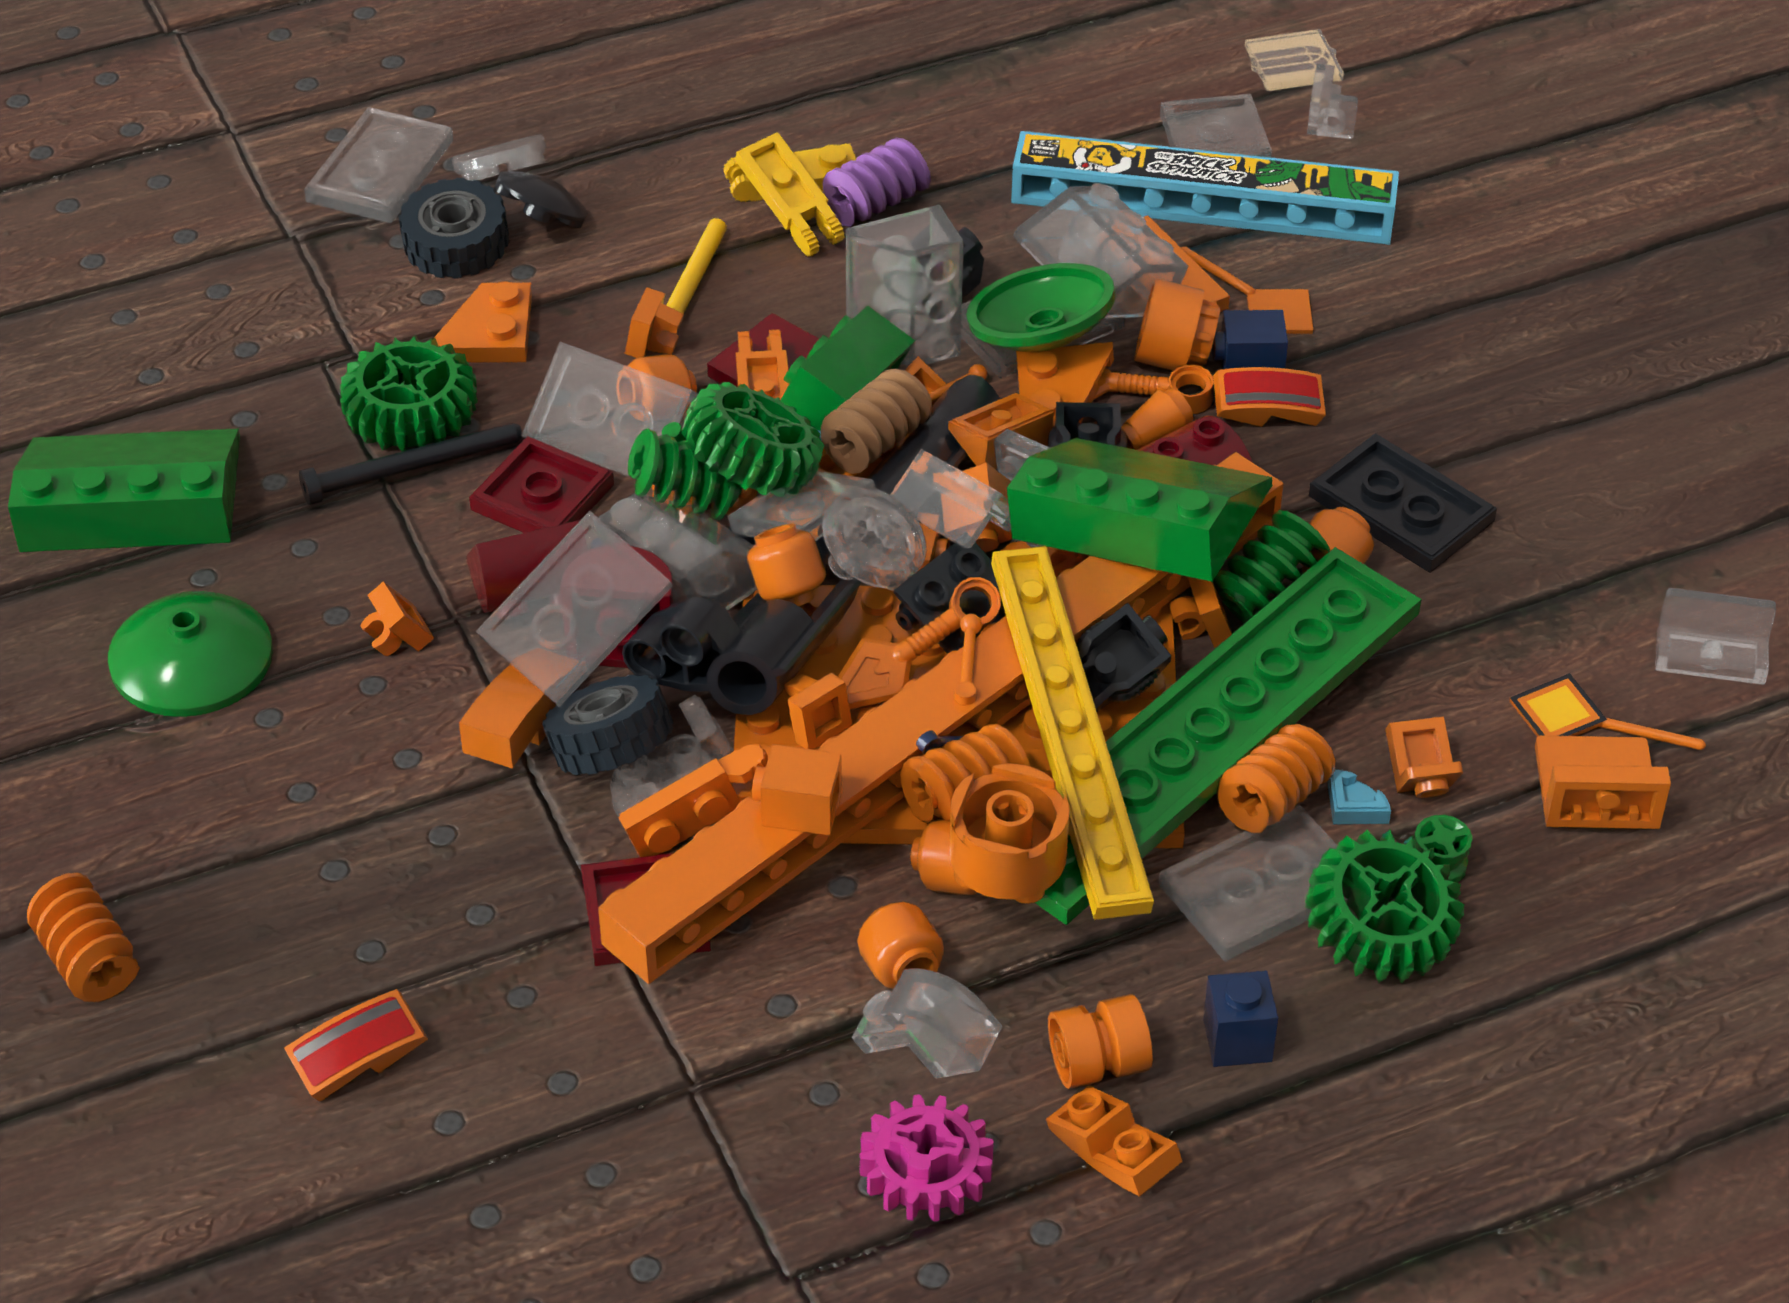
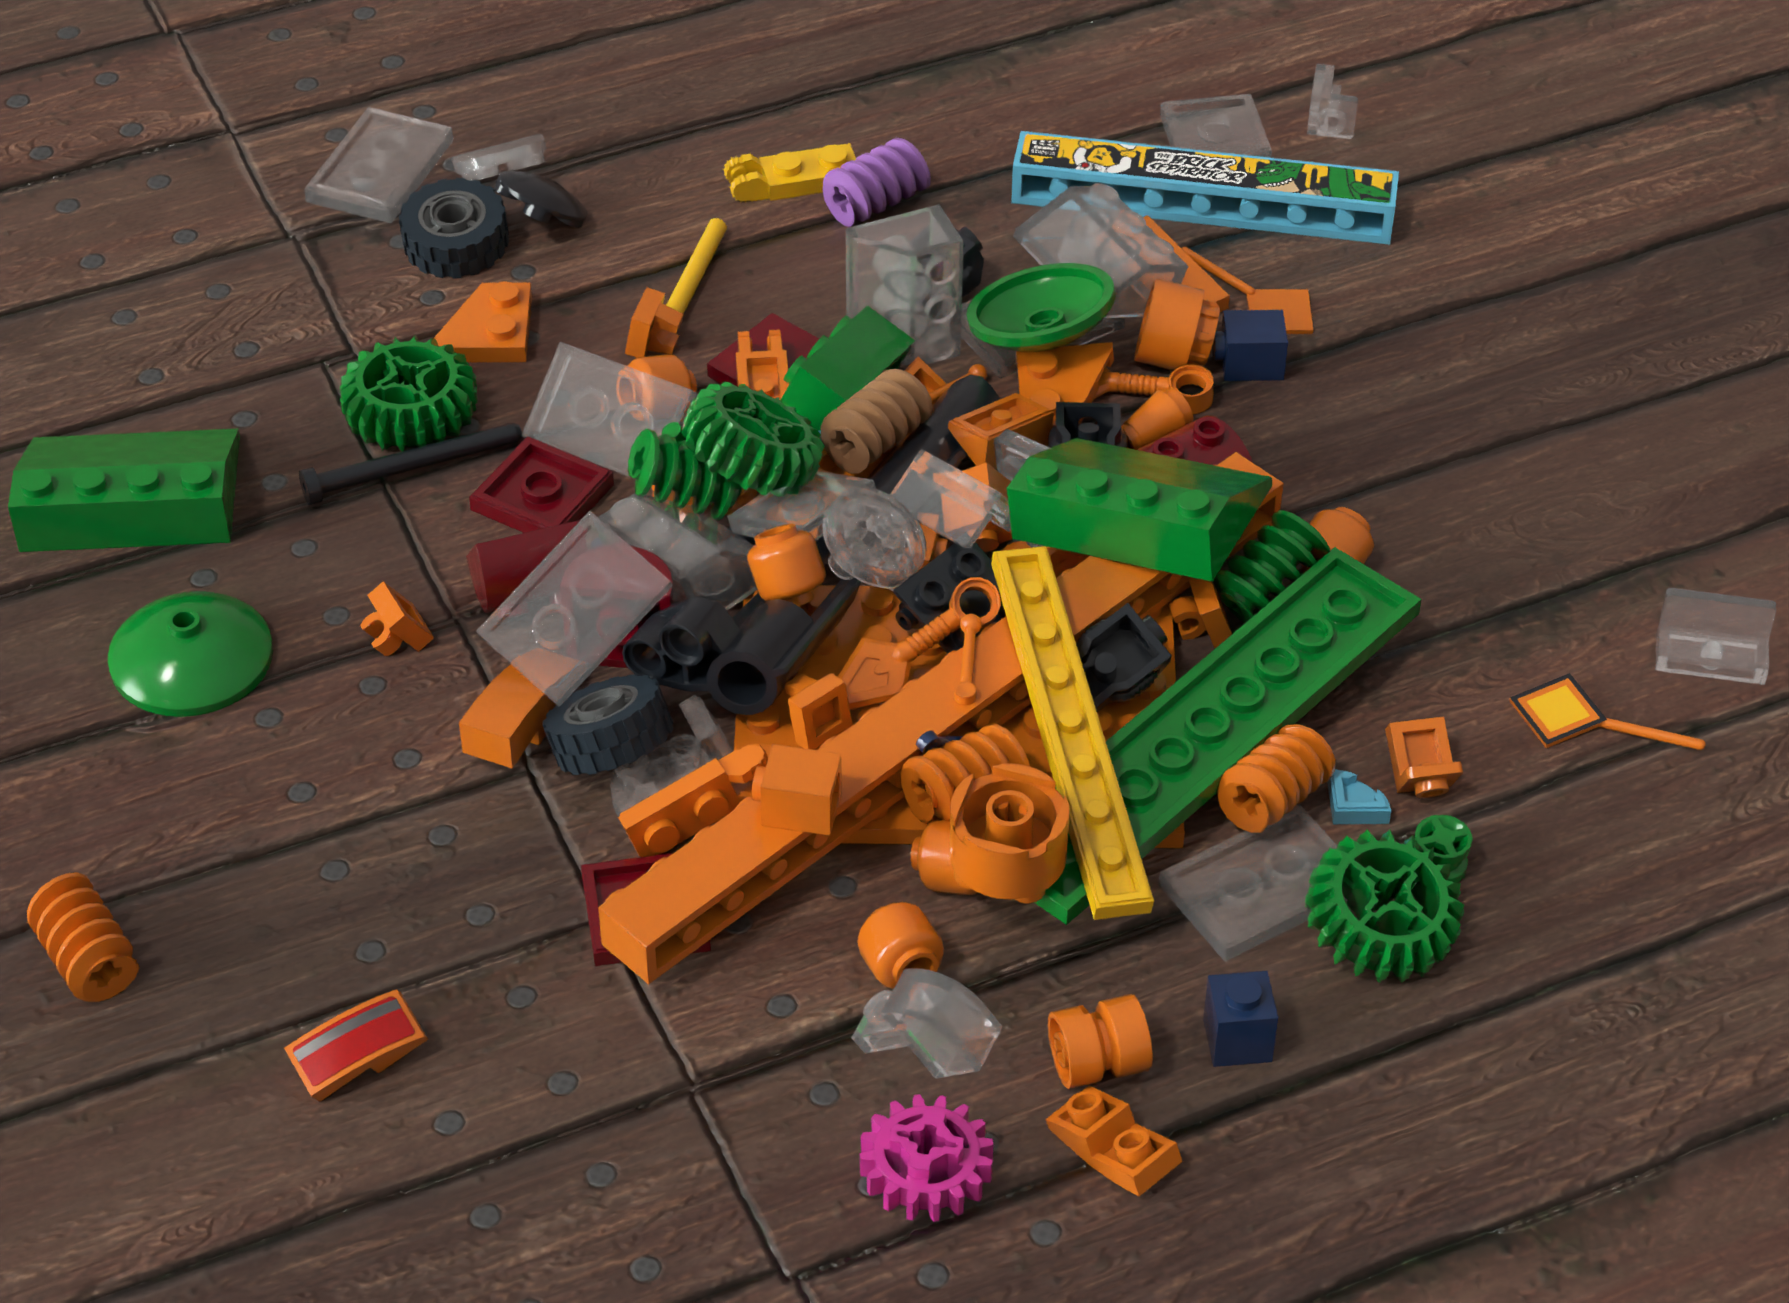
yellow hinge [736,132,845,257] -> none
slope [1213,367,1326,427] -> none
clear piece [1245,29,1344,91] -> none
black tile [1308,433,1497,573] -> none
orange bracket [1535,735,1671,829] -> none

